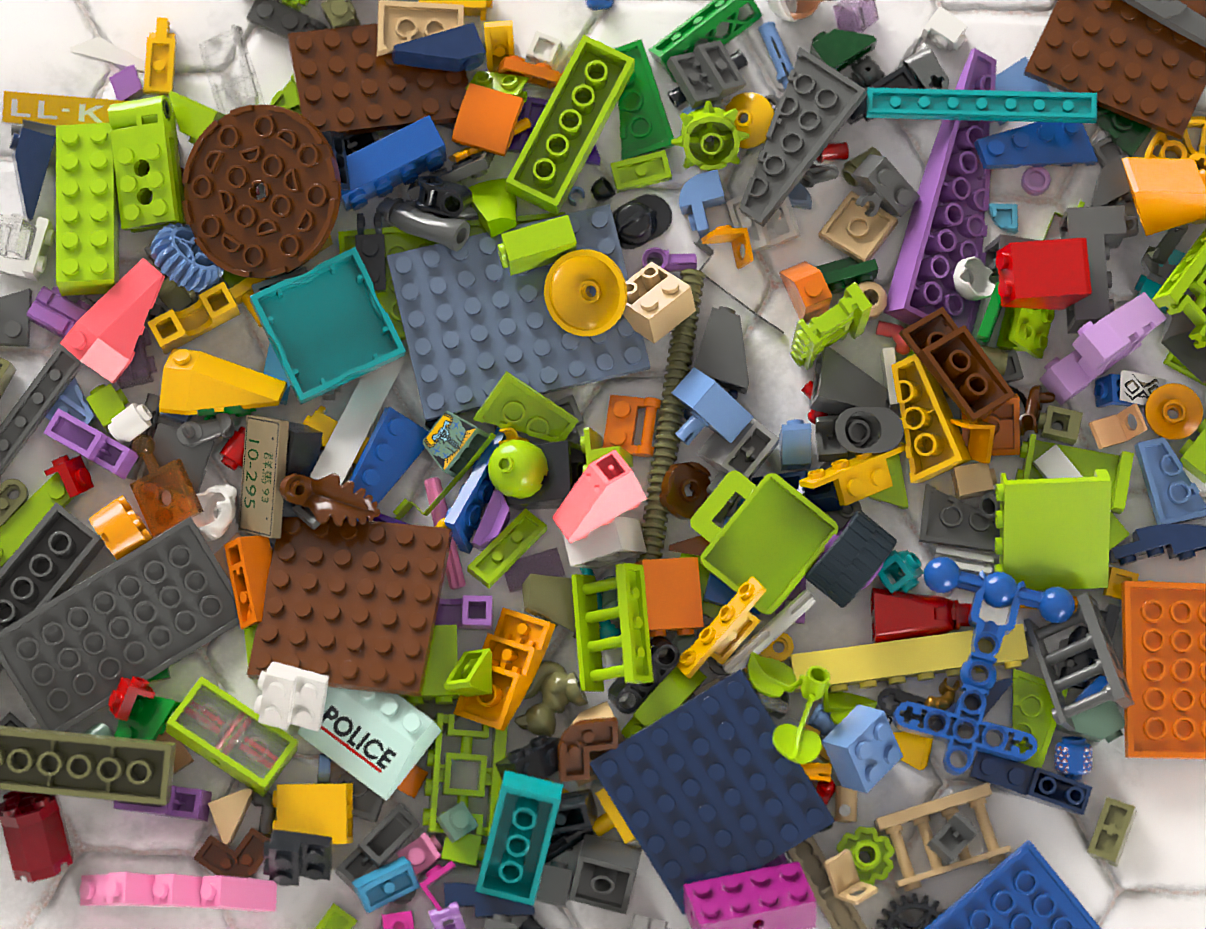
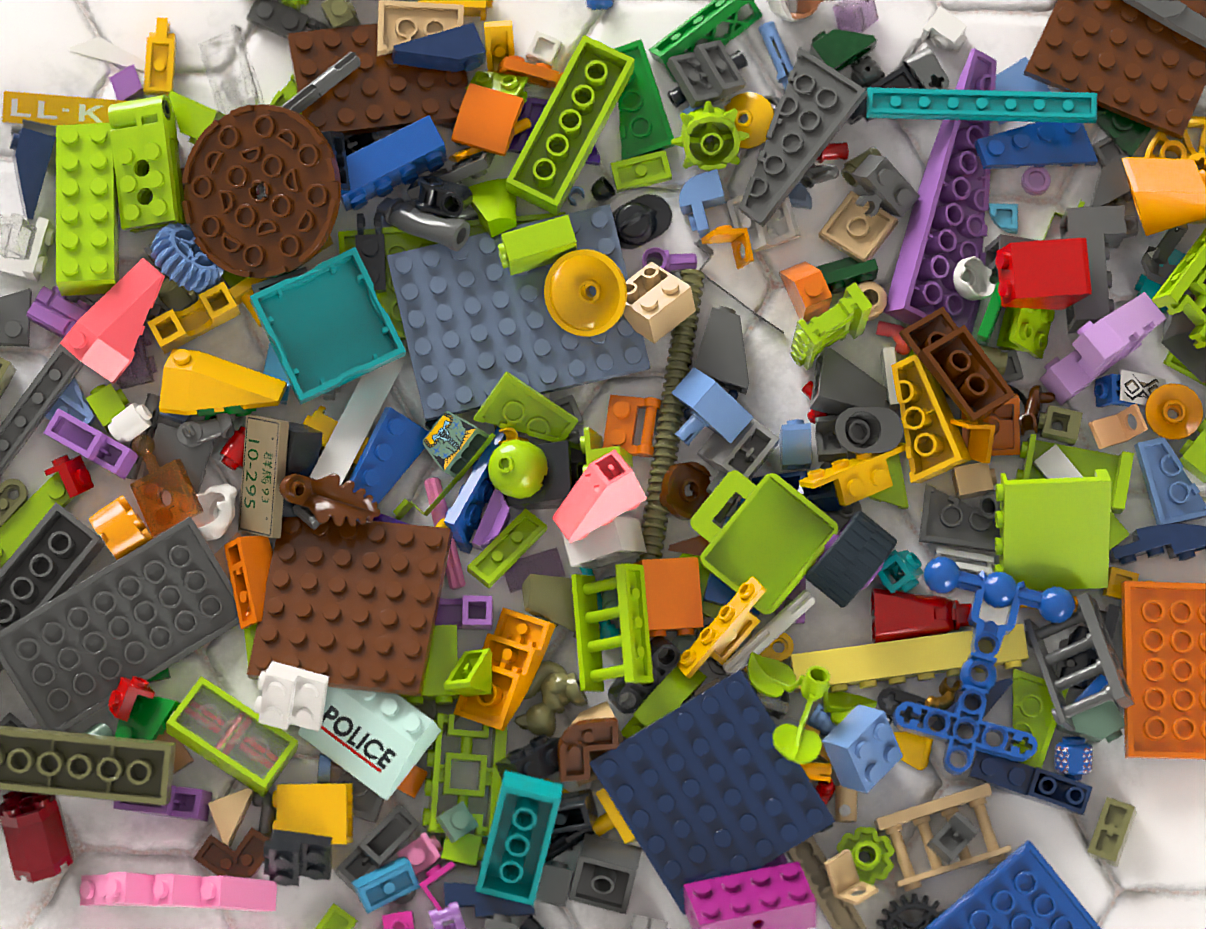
none -> dark grey axle [280,52,361,113]

